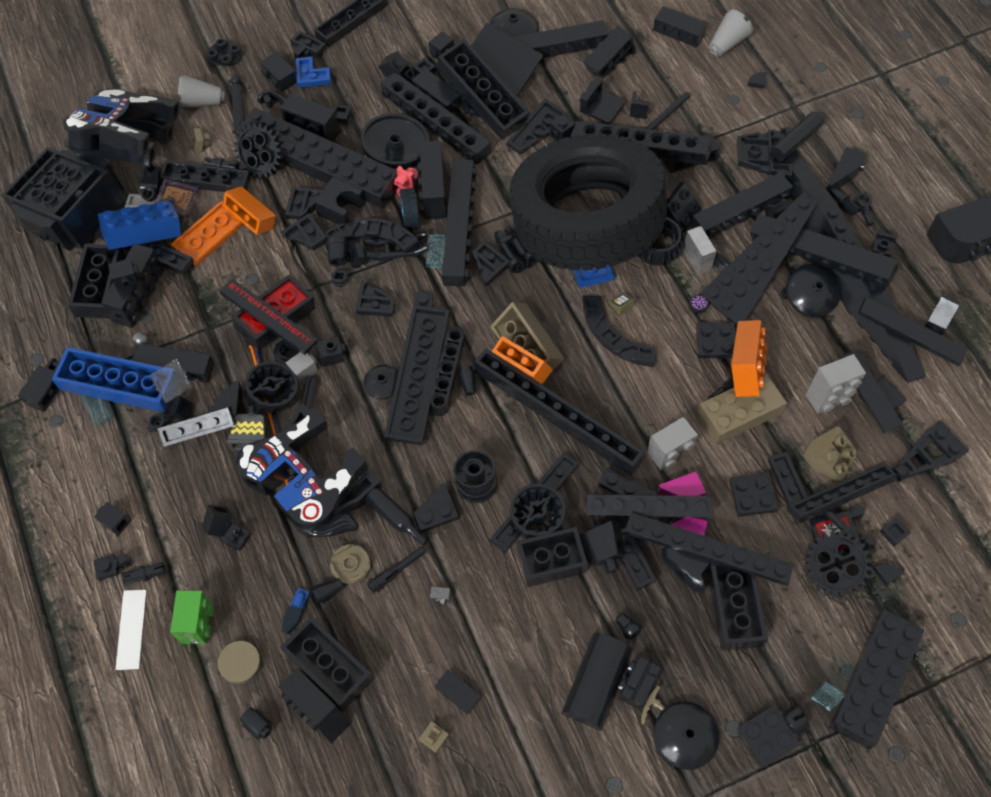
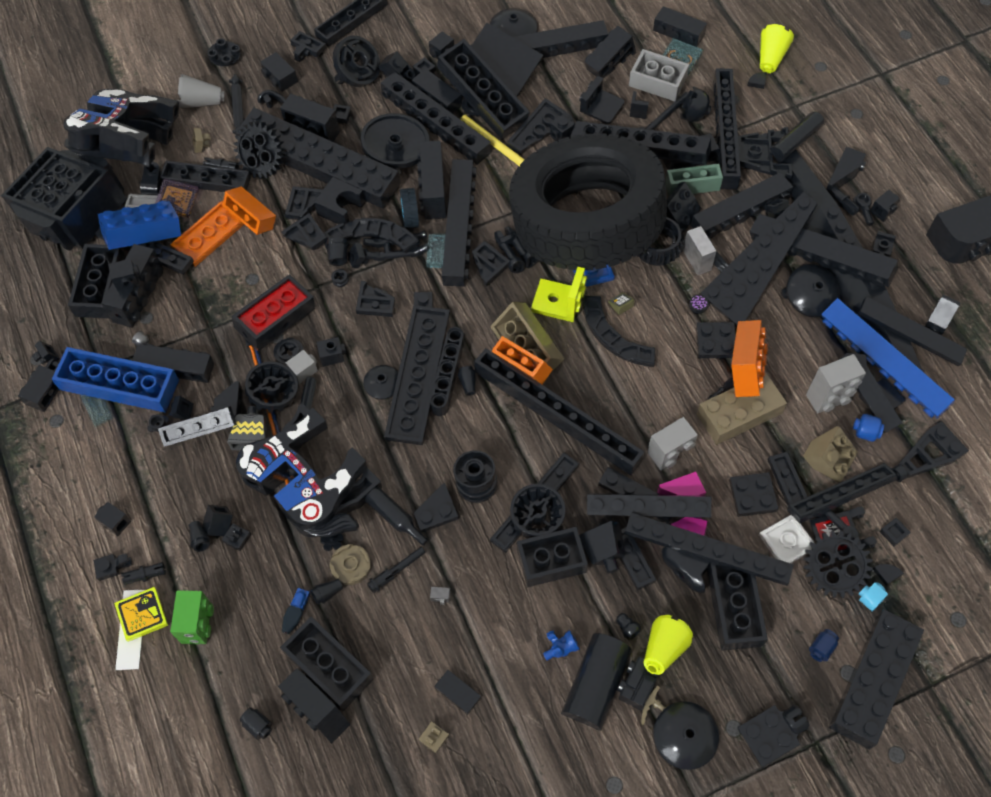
black hinge [141,187,157,202] -> none
clear piece [150,359,192,403] -> none
dark tan tile [218,641,261,684] -> none
black tile [219,279,317,355] -> none
blue plate [296,57,331,88] -> none
coral hips [394,166,419,196] -> none
light grey cone [709,9,753,56] -> none
clear light blue tile [811,682,844,711] -> none
none -> black tile [32,340,60,365]
none -> tile [114,587,168,642]
none -> black cone [188,521,210,552]
none -> black plant [320,534,344,551]
none -> black piece [333,36,380,87]
none -> light yellow piece [461,115,525,166]
none -> neon yellow bracket [531,267,587,322]
none -> blue piece [543,630,580,660]
none -> light grey brick [629,49,689,101]
none -> neon yellow cone [644,615,693,675]
none -> clear light blue tile [663,38,703,75]
none -> sand green brick [665,164,723,197]
none -> black cylinder [680,86,711,122]
none -> black brick [713,68,741,189]
none -> white tile [759,515,815,563]
none -> neon yellow cone [760,24,794,74]
none -> dark blue brick [809,629,839,662]
none -> blue brick [821,298,955,419]
none -> blue head [853,414,884,442]
none -> medium azure plate [859,582,888,612]
none -> black brick [870,190,900,222]

